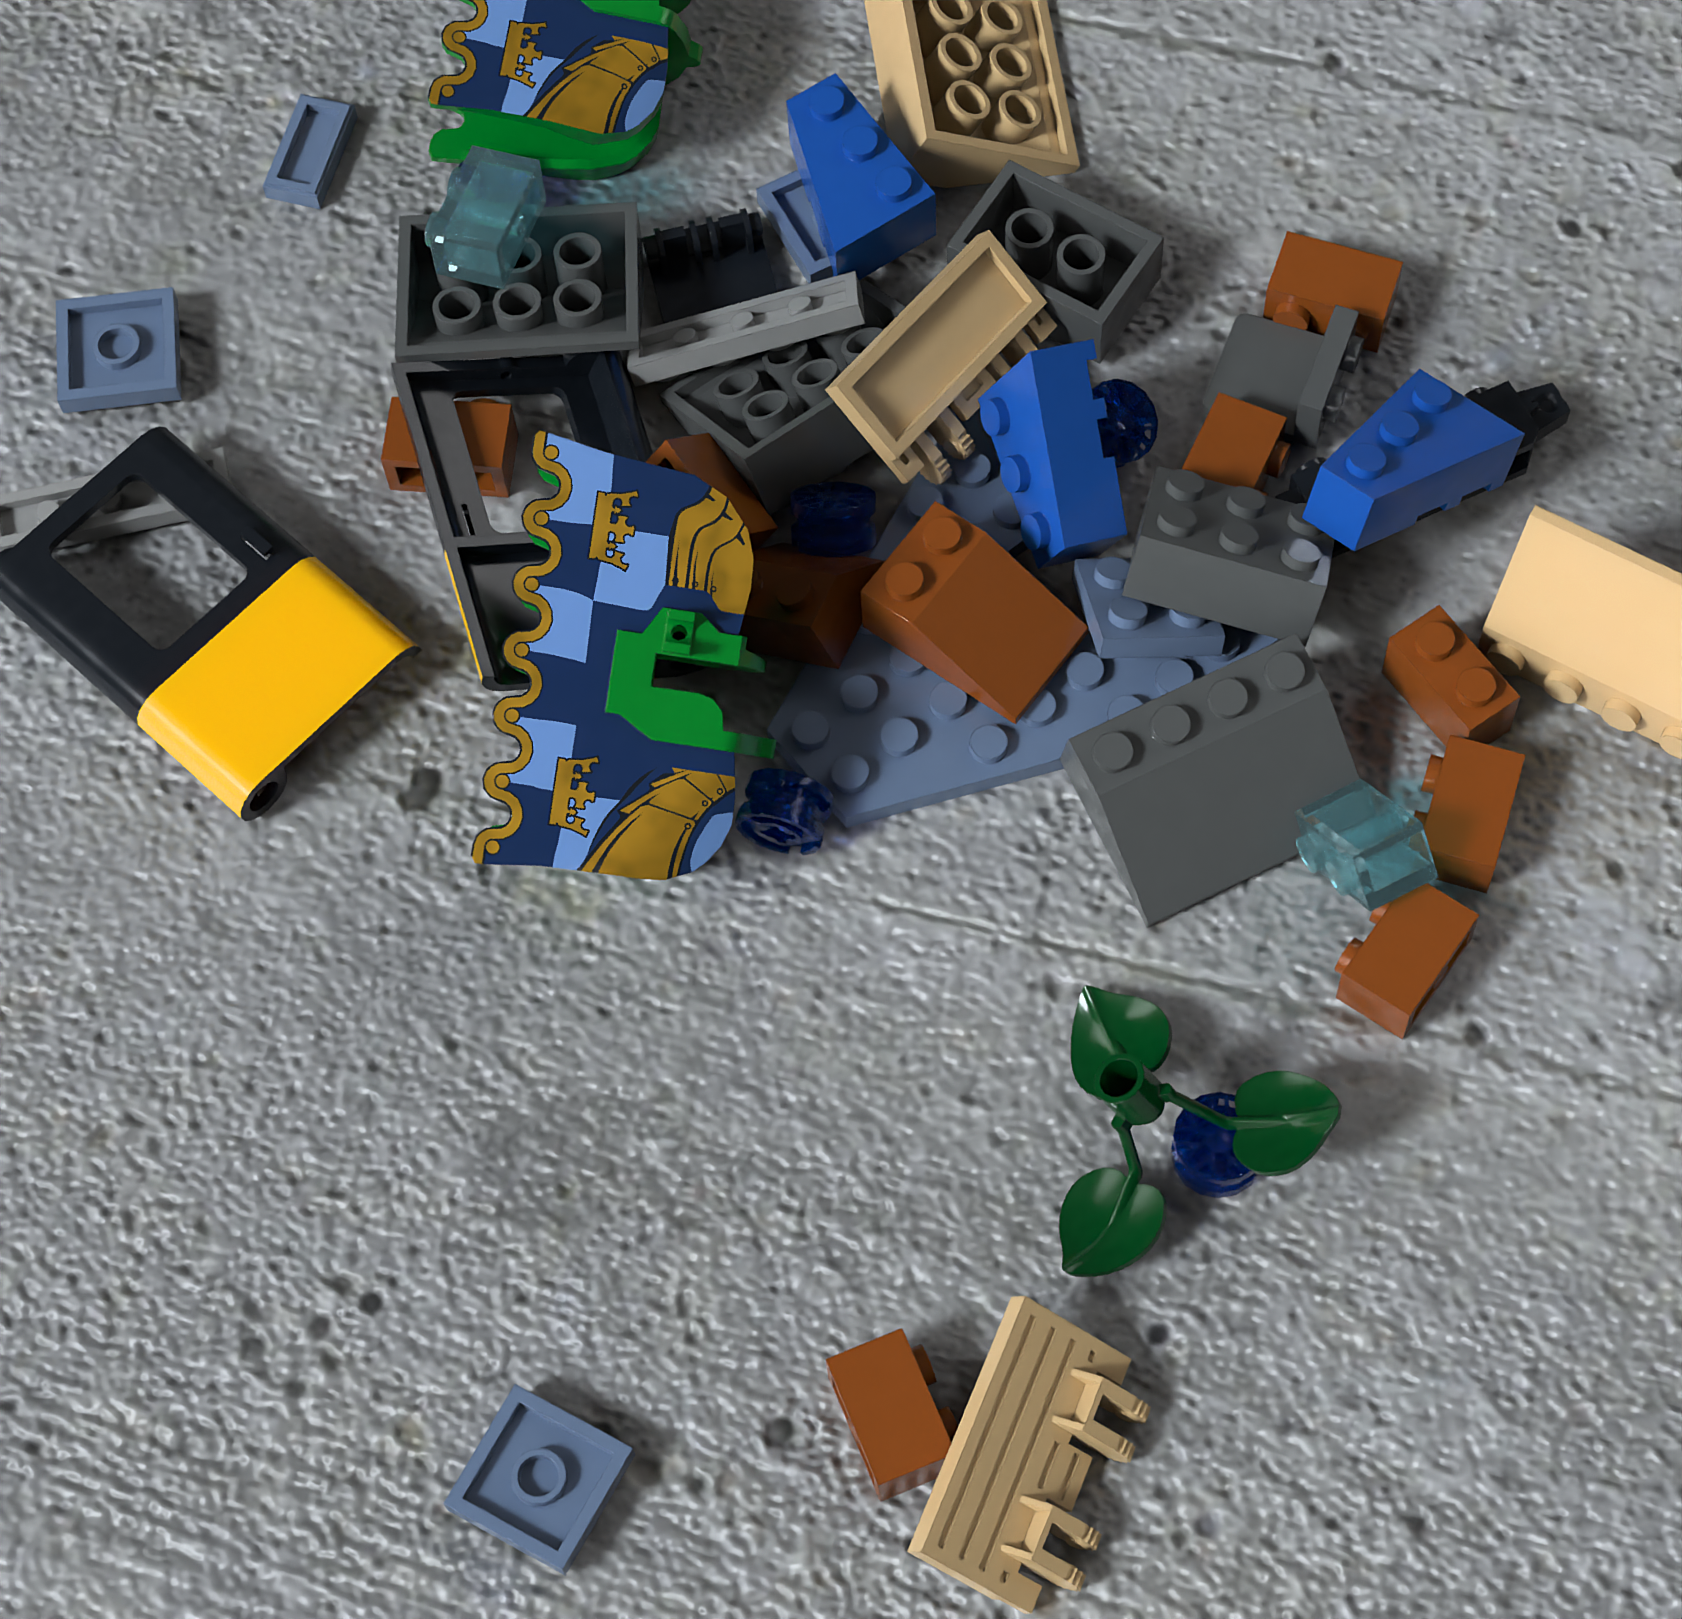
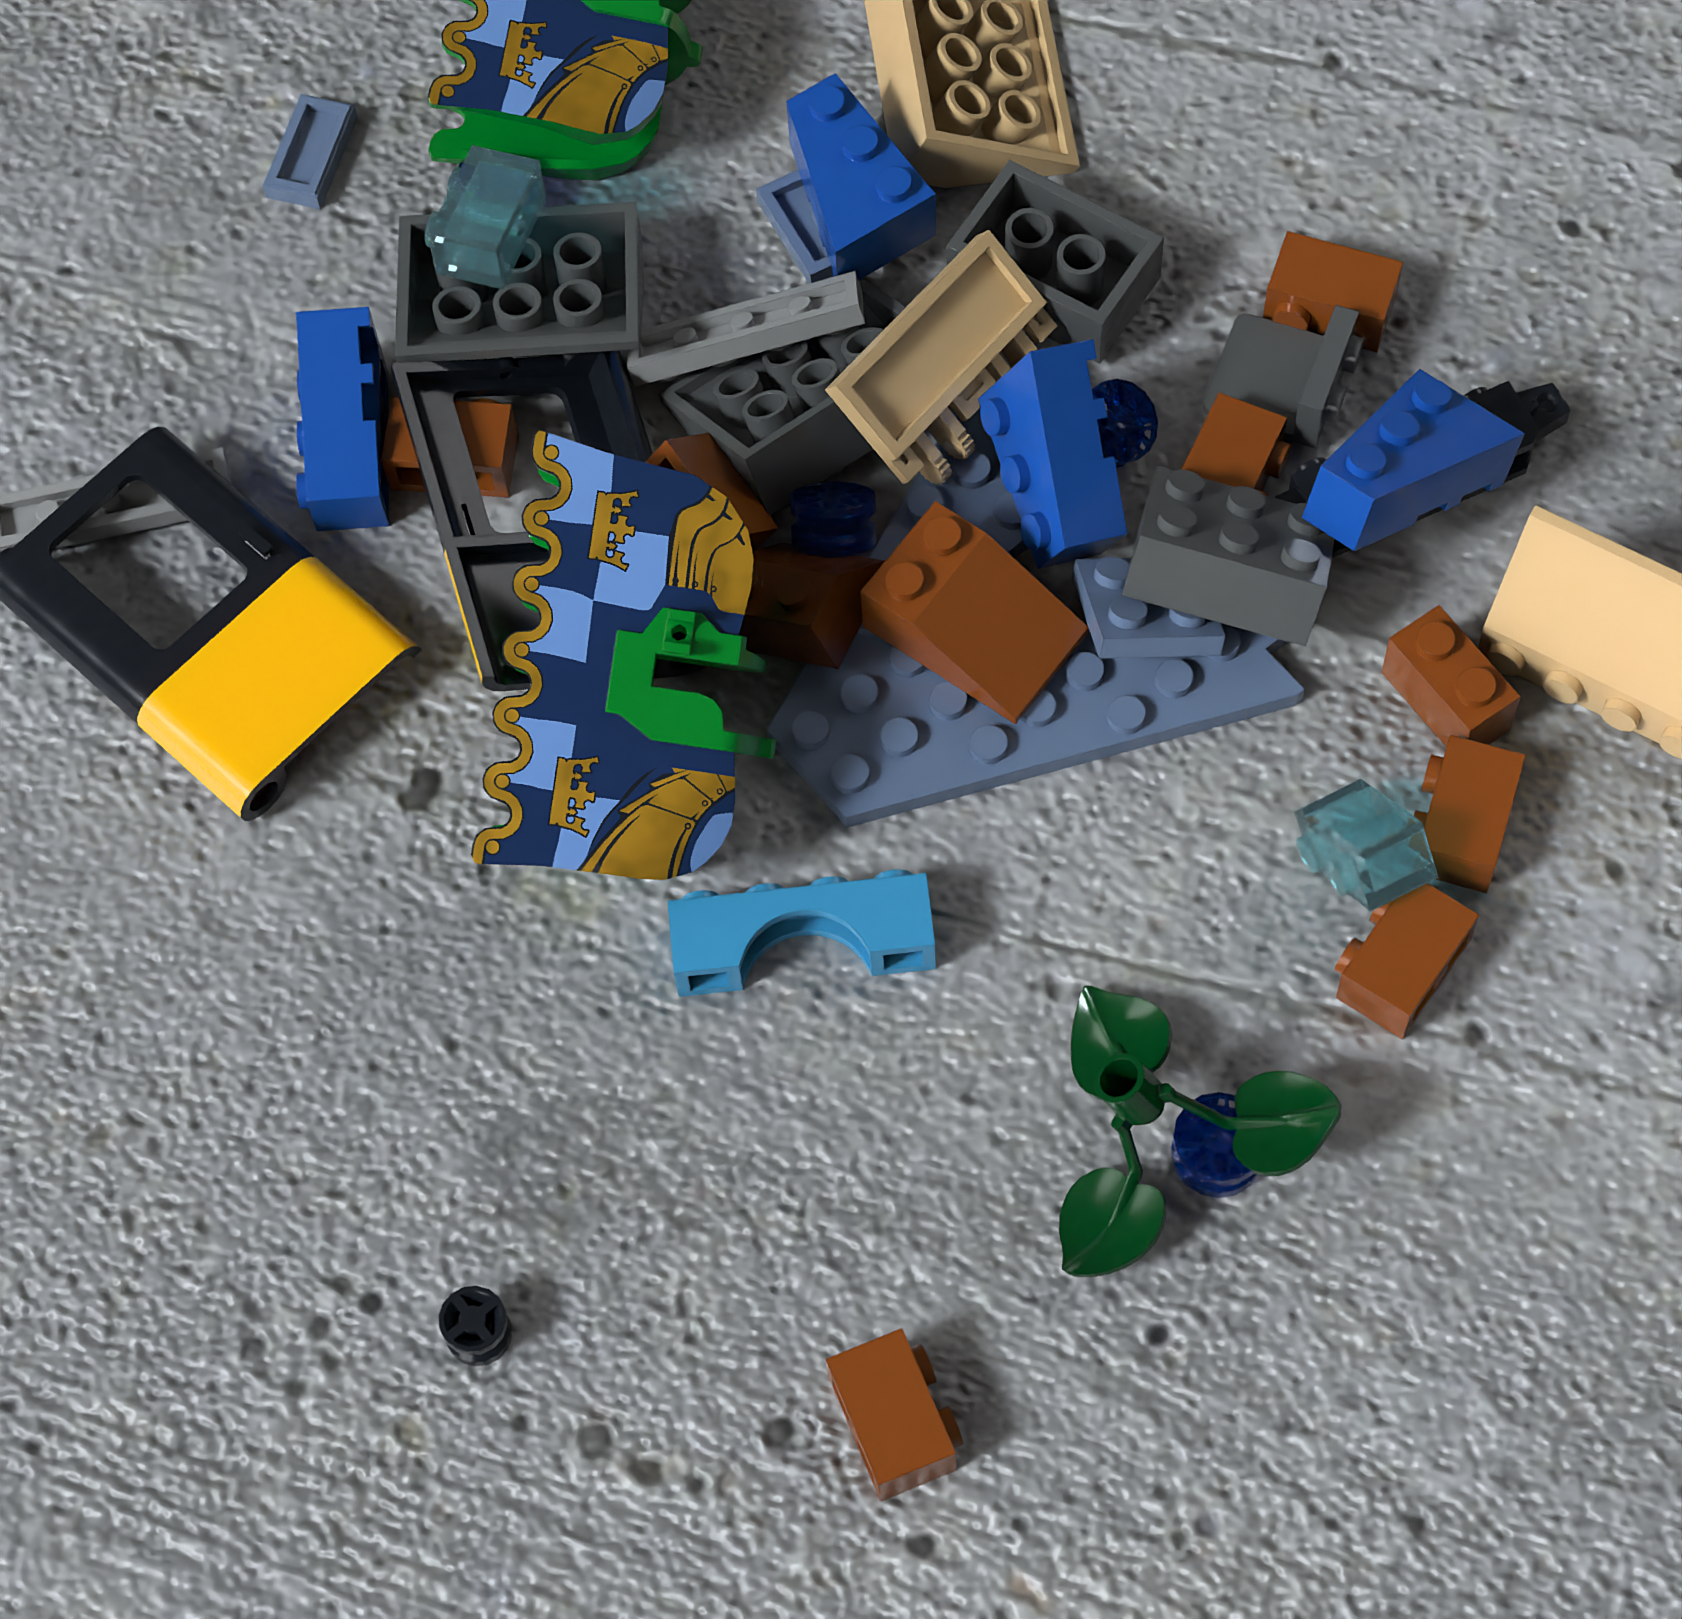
sand blue plate [56,287,182,413] -> none
sand blue plate [443,1384,636,1576] -> none
black hinge [642,208,777,324] -> none
clear blue wheel [735,768,834,855] -> none
tan hinge [907,1296,1151,1614] -> none
dark grey slope [1060,633,1374,928] -> none
none -> blue wedge [296,307,389,532]
none -> black wheel [438,1286,512,1366]
none -> dark azure arch [667,869,936,997]

